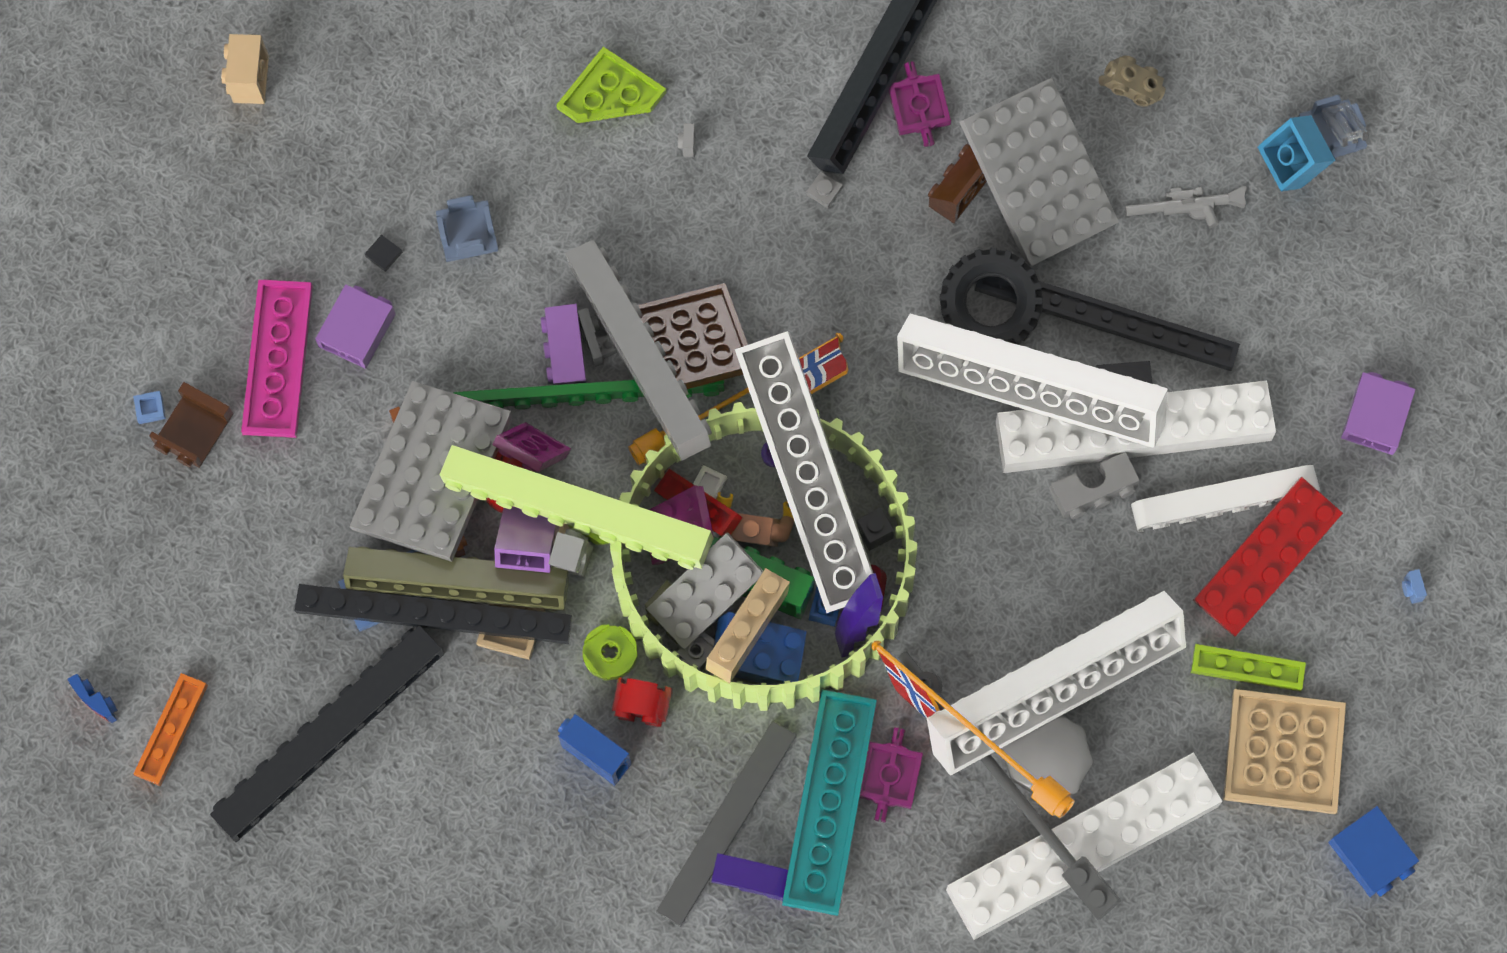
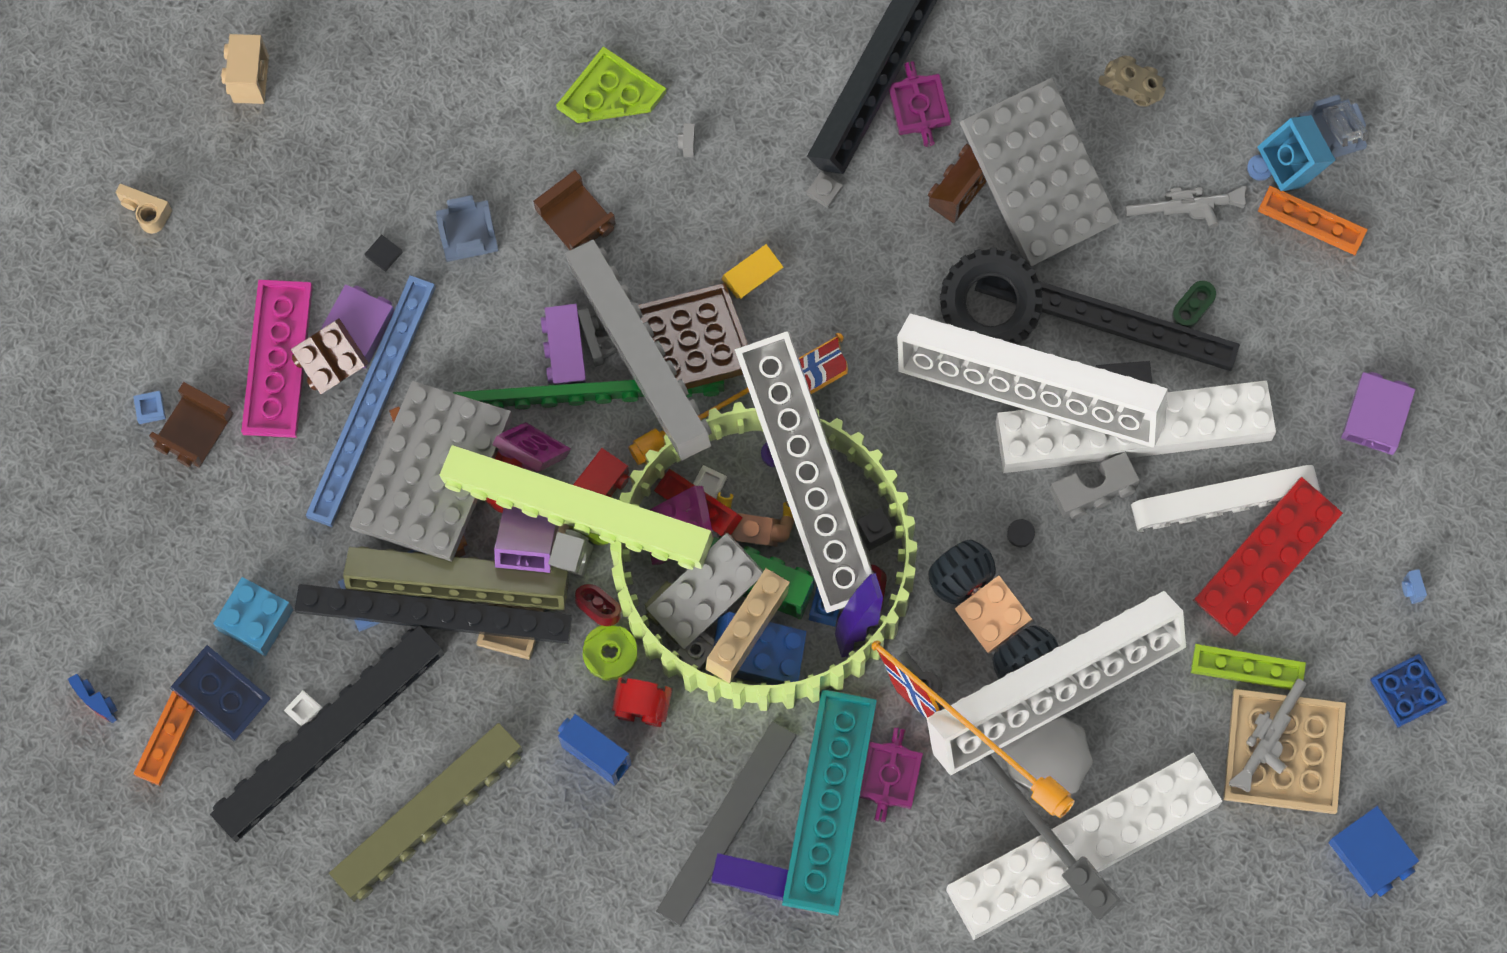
none -> tan plate [115,184,172,234]
none -> dark blue plate [170,645,271,742]
none -> dark azure brick [213,577,294,657]
none -> white tile [284,690,322,726]
none -> plate [291,318,369,395]
none -> medium blue plate [306,275,436,527]
none -> olive brick [329,723,523,902]
none -> reddish brown panel [533,170,616,250]
none -> red brick [573,448,630,498]
none -> dark red plate [575,584,621,626]
none -> yellow hinge [721,244,784,299]
none -> plate [928,540,1059,679]
none -> black tile [1007,519,1035,548]
none -> dark green plate [1172,281,1216,328]
none -> light grey piece [1229,679,1307,792]
none -> medium blue plate [1247,155,1272,181]
none -> orange plate [1258,186,1368,255]
none -> blue tile [1370,654,1447,728]

